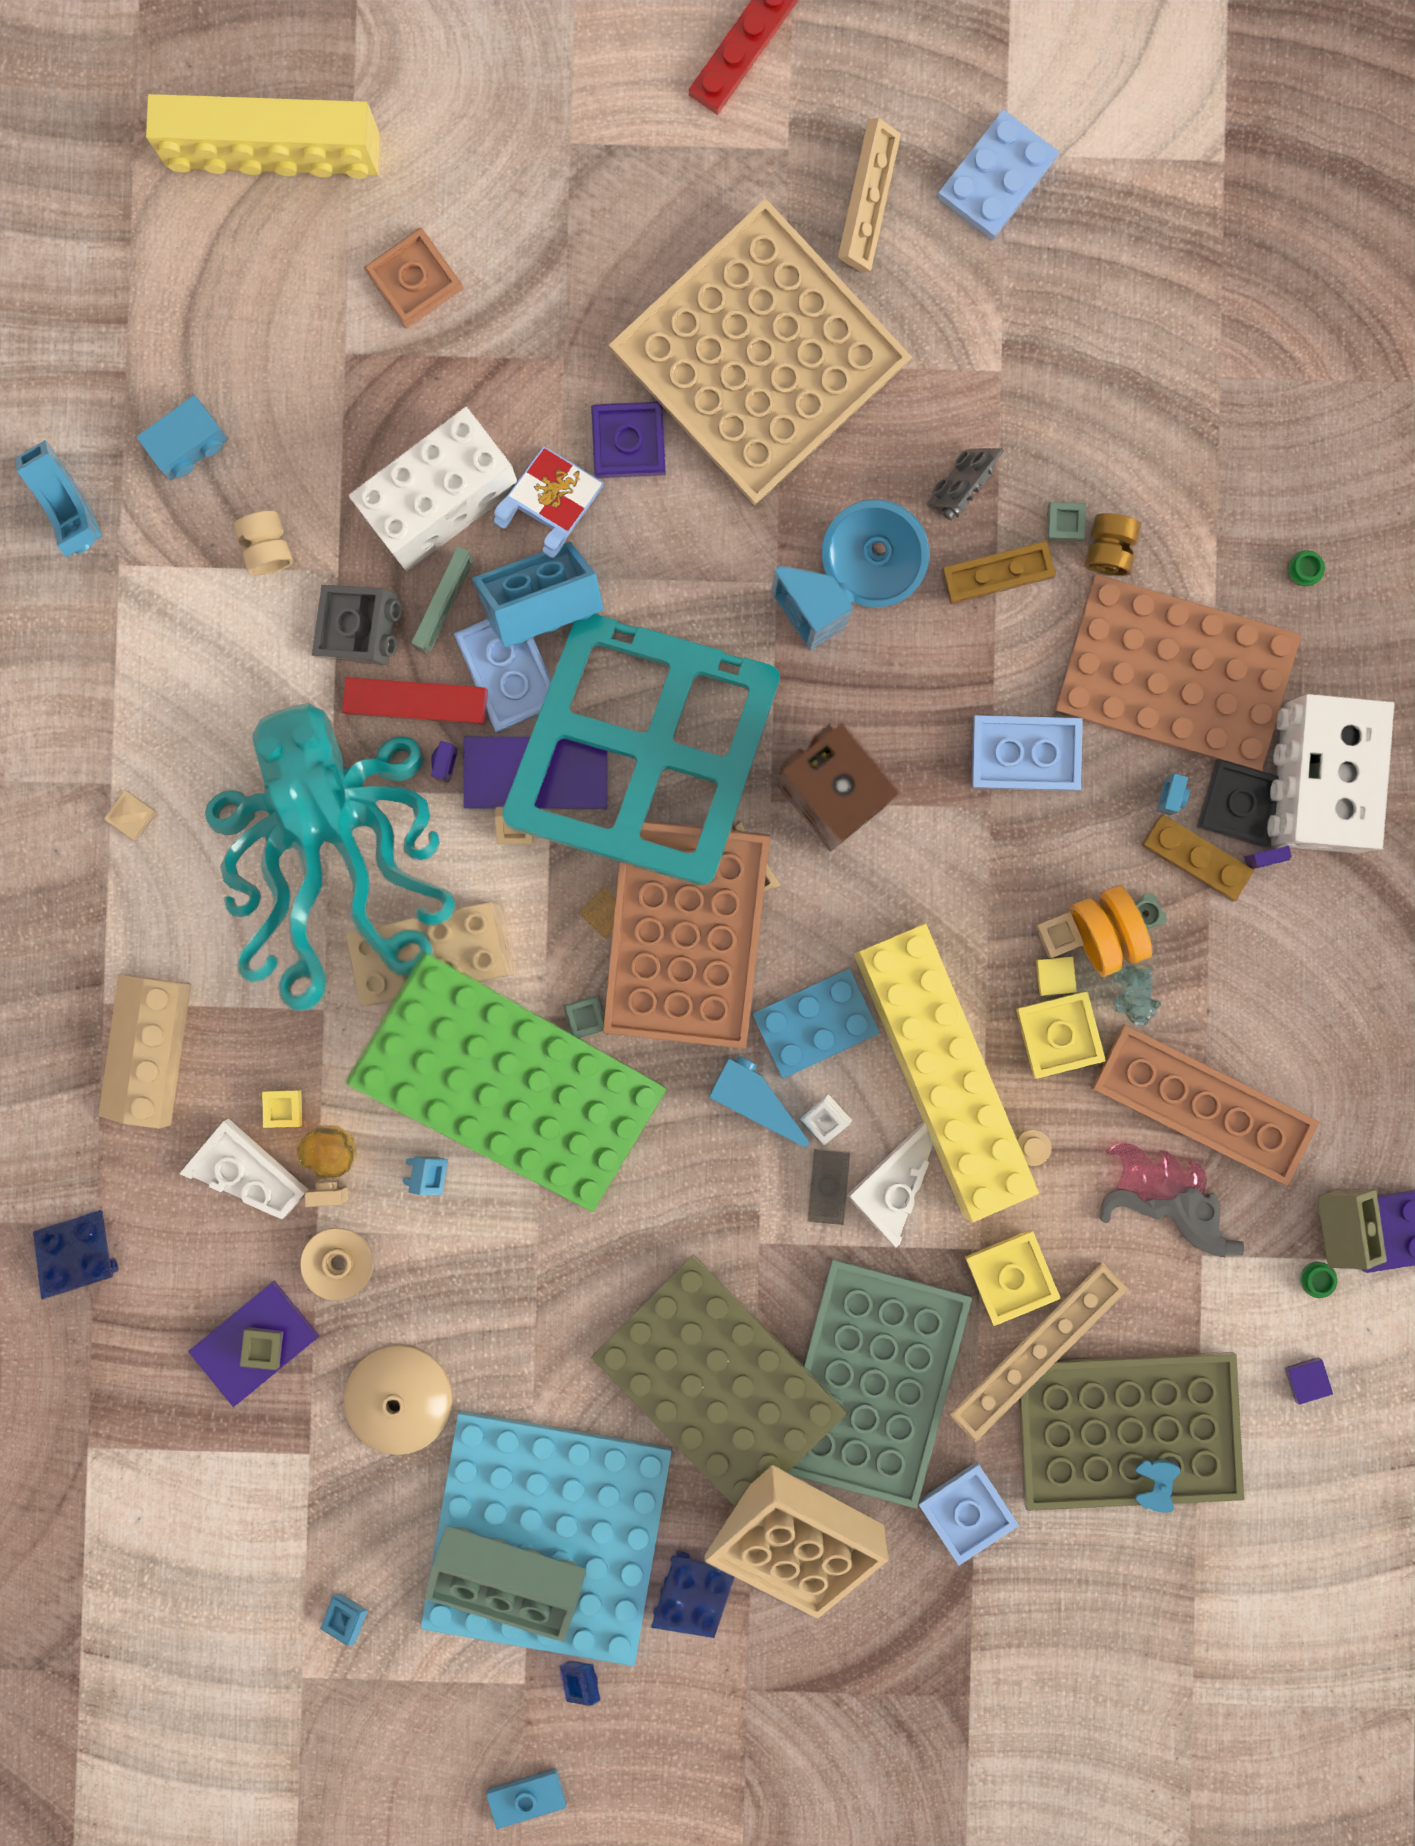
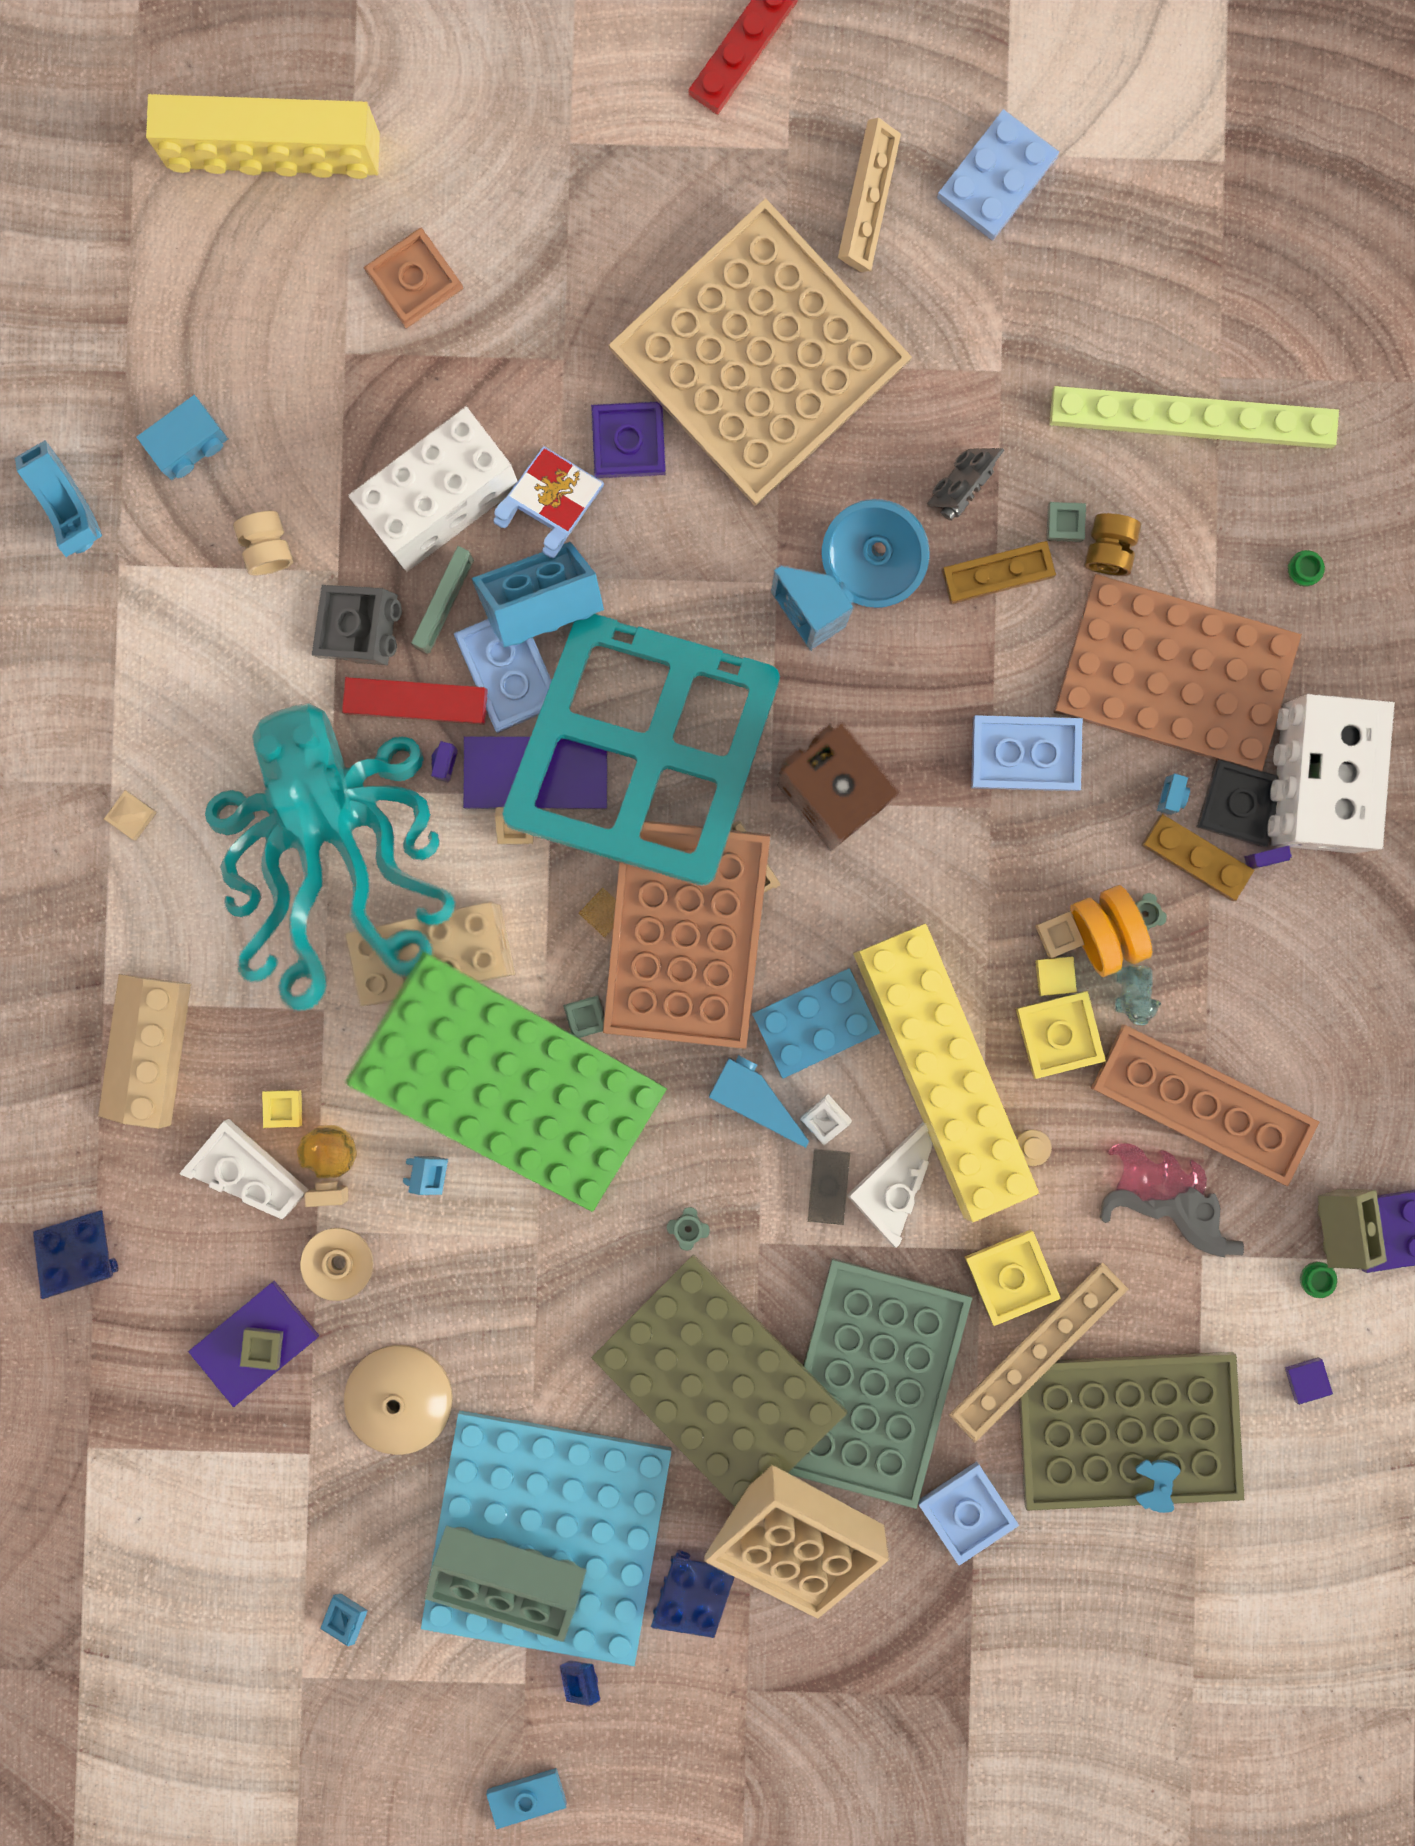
none -> sand green plate [667,1207,710,1251]
none -> yellowish green plate [1050,386,1339,449]

